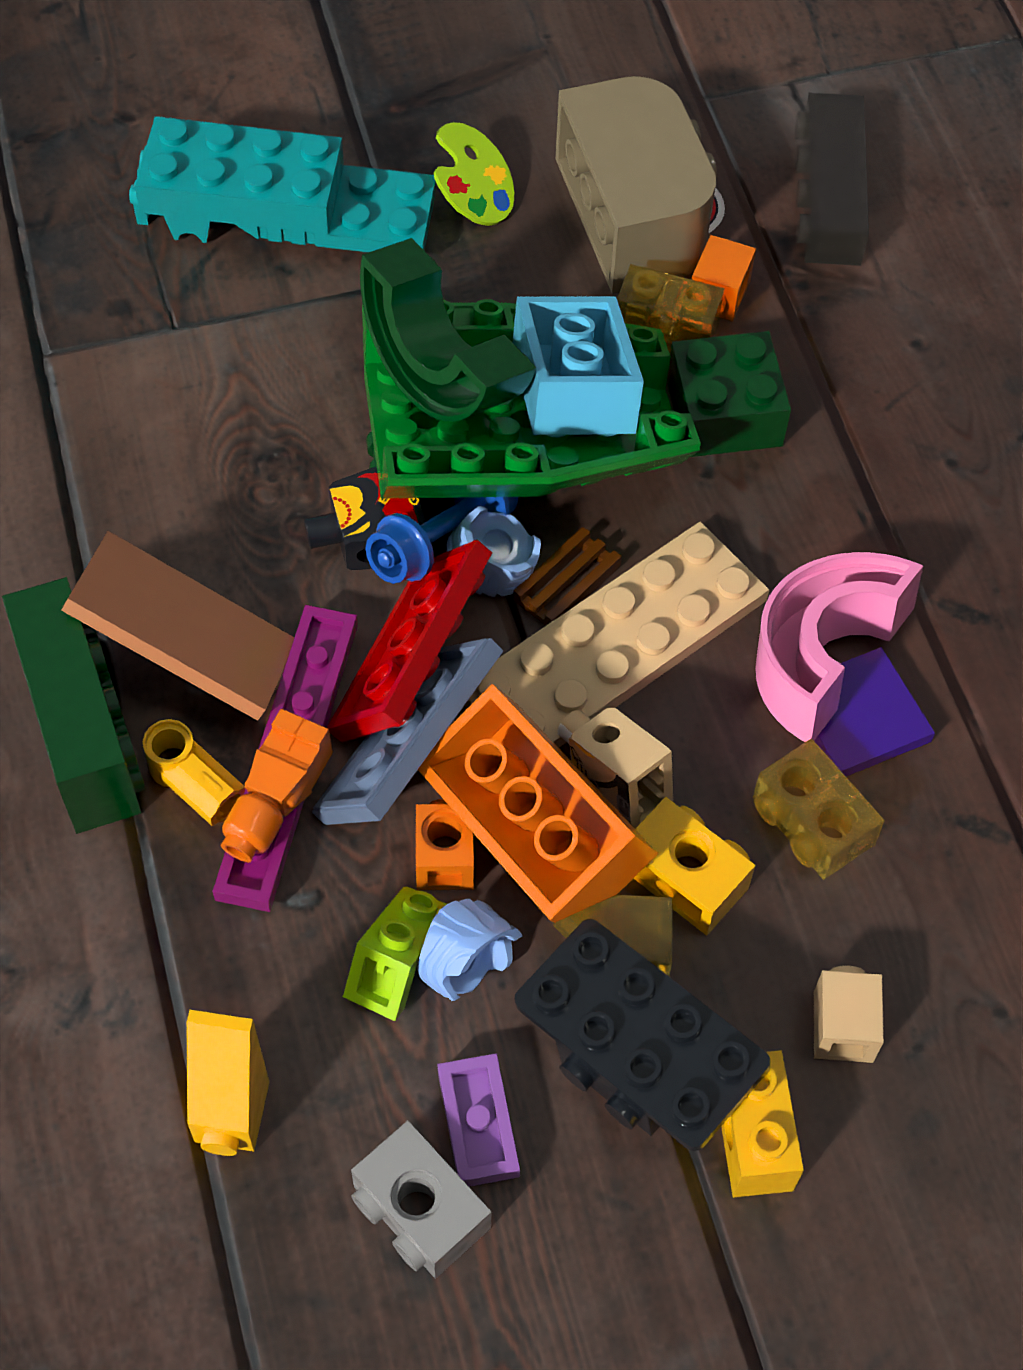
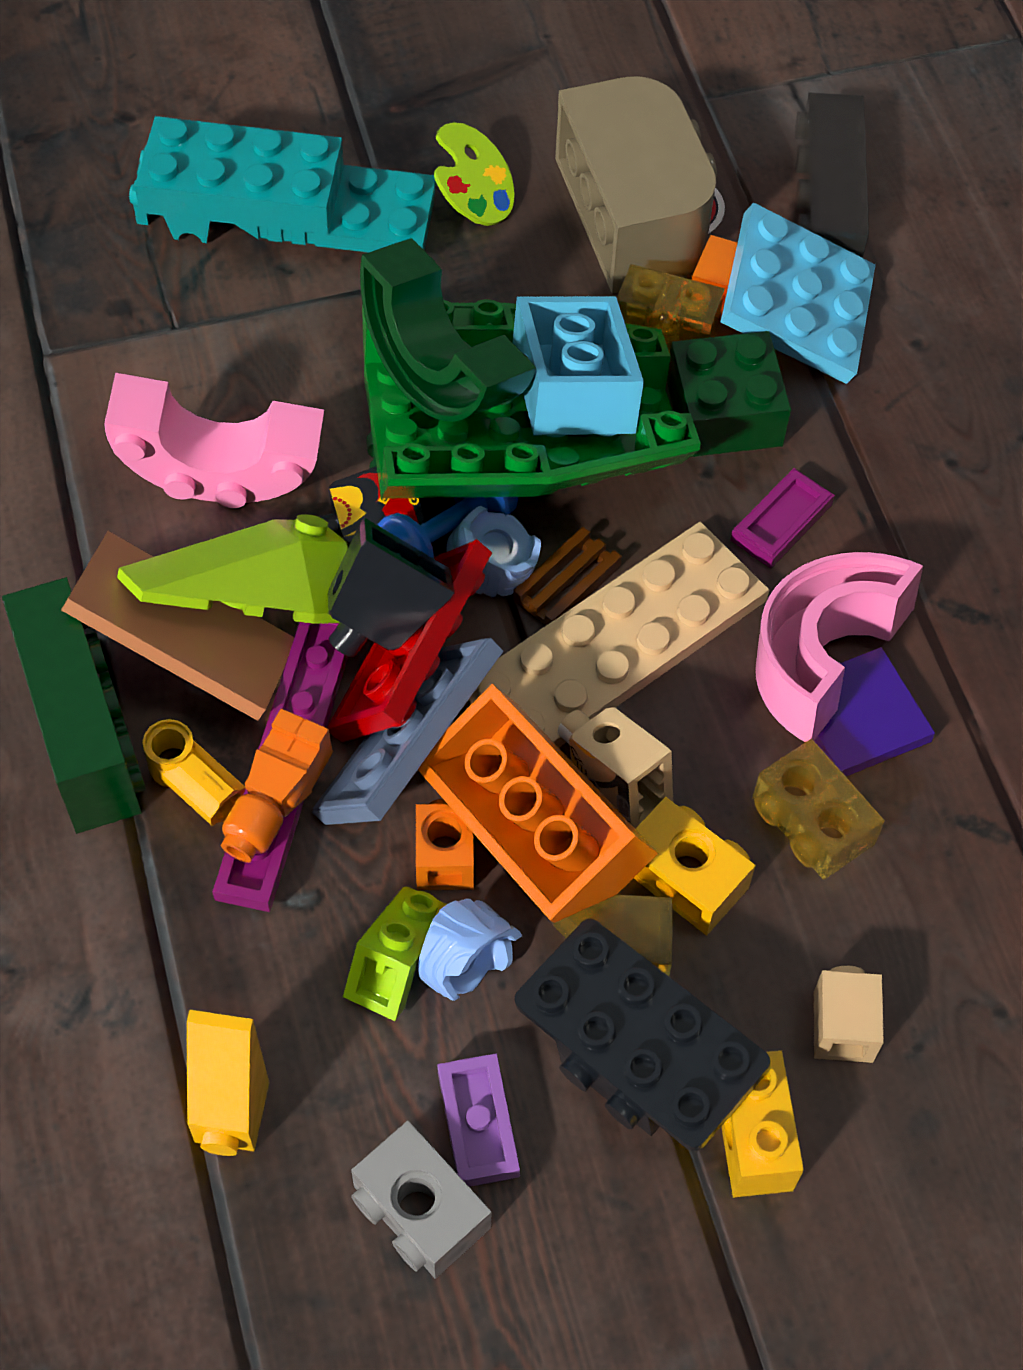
none -> bright pink brick [105,373,324,508]
none -> lime wedge [117,514,348,624]
none -> black torso [328,517,454,657]
none -> medium azure plate [720,202,875,384]
none -> magenta tile [730,468,835,569]

